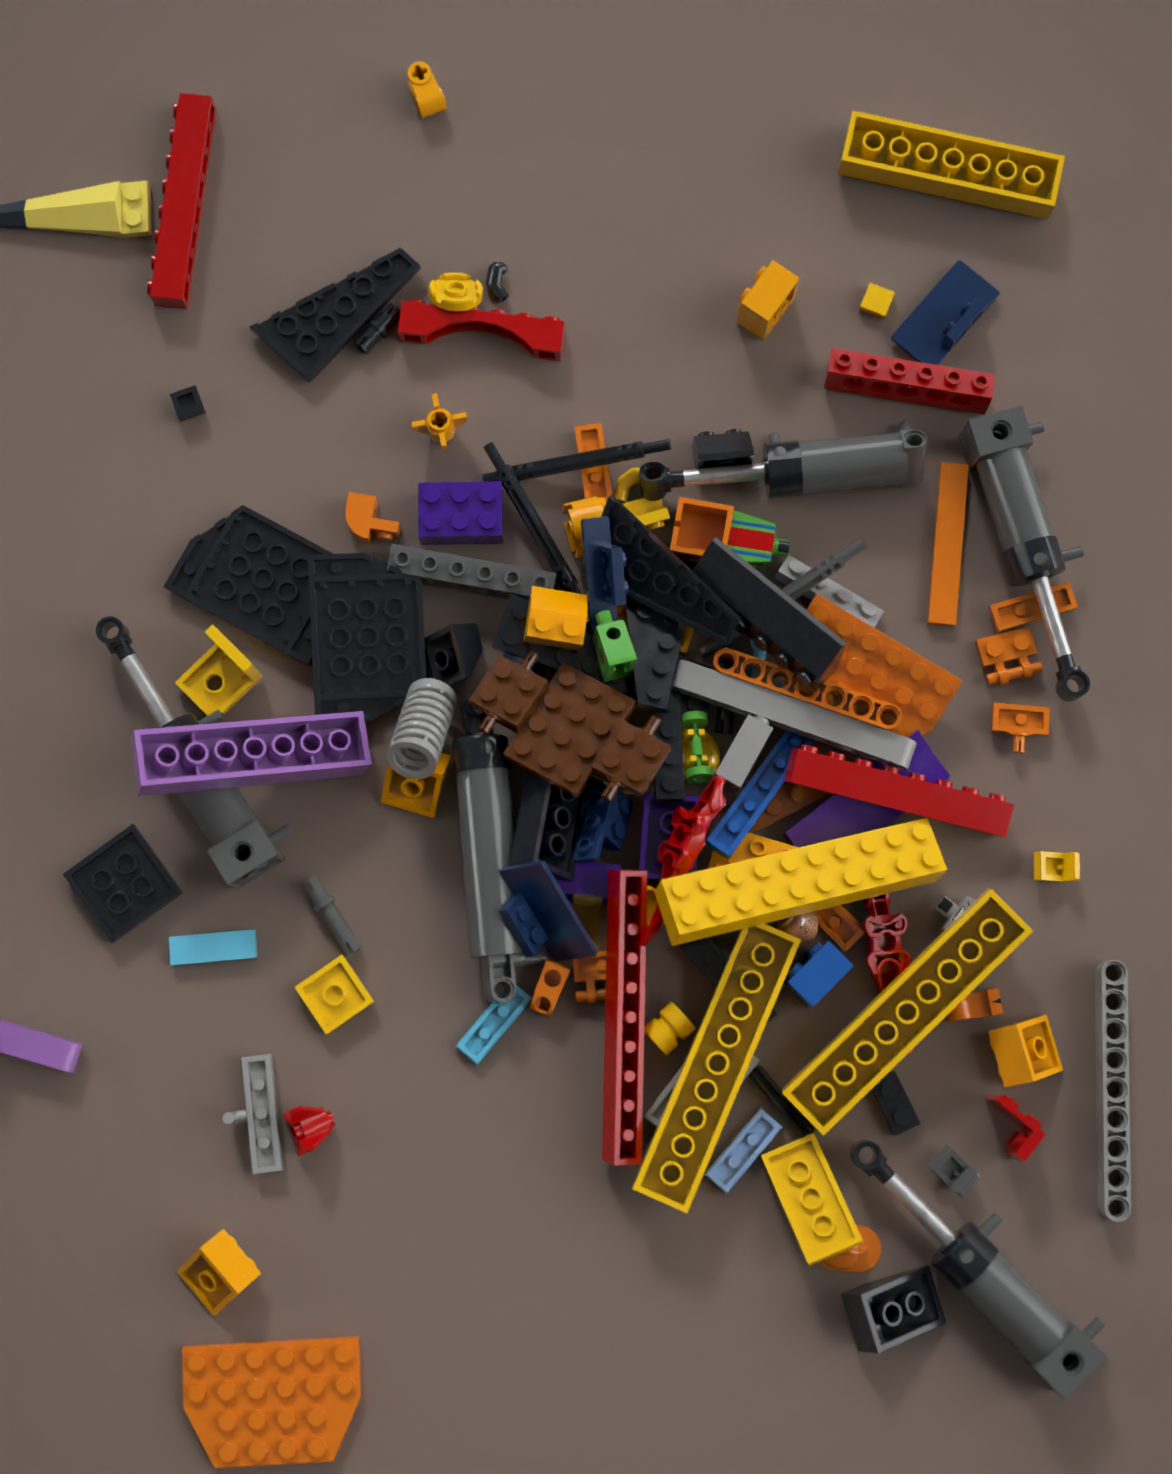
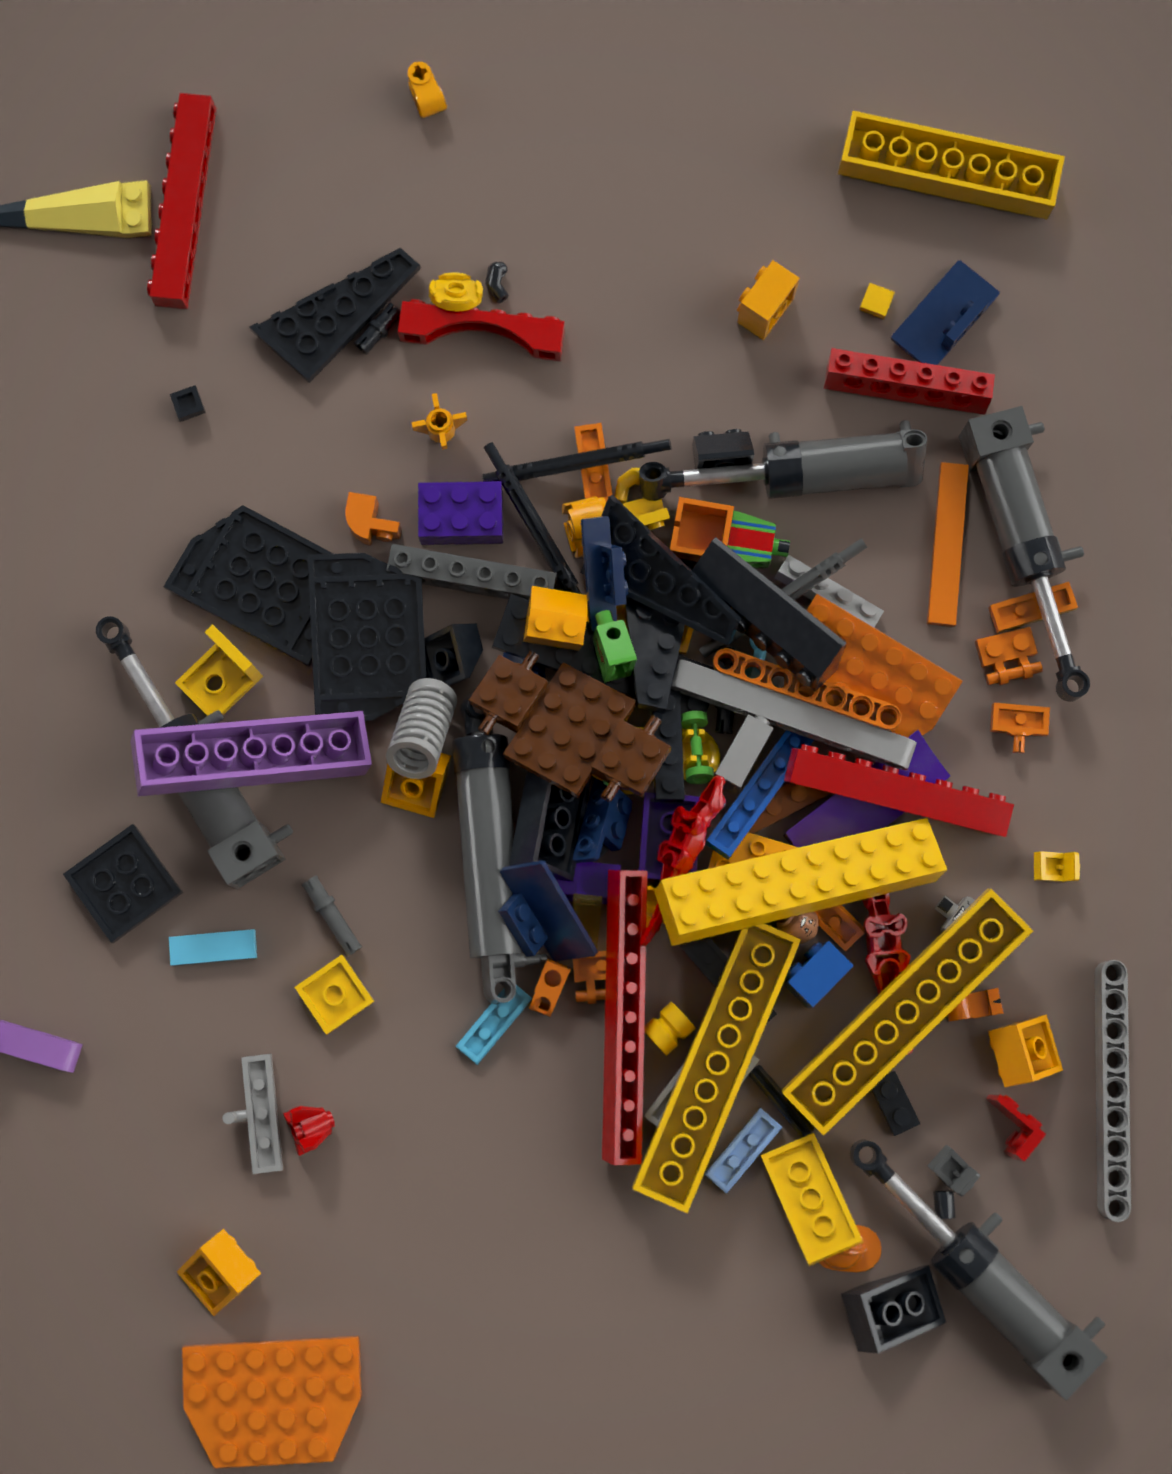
none -> black hinge [933,1191,956,1219]

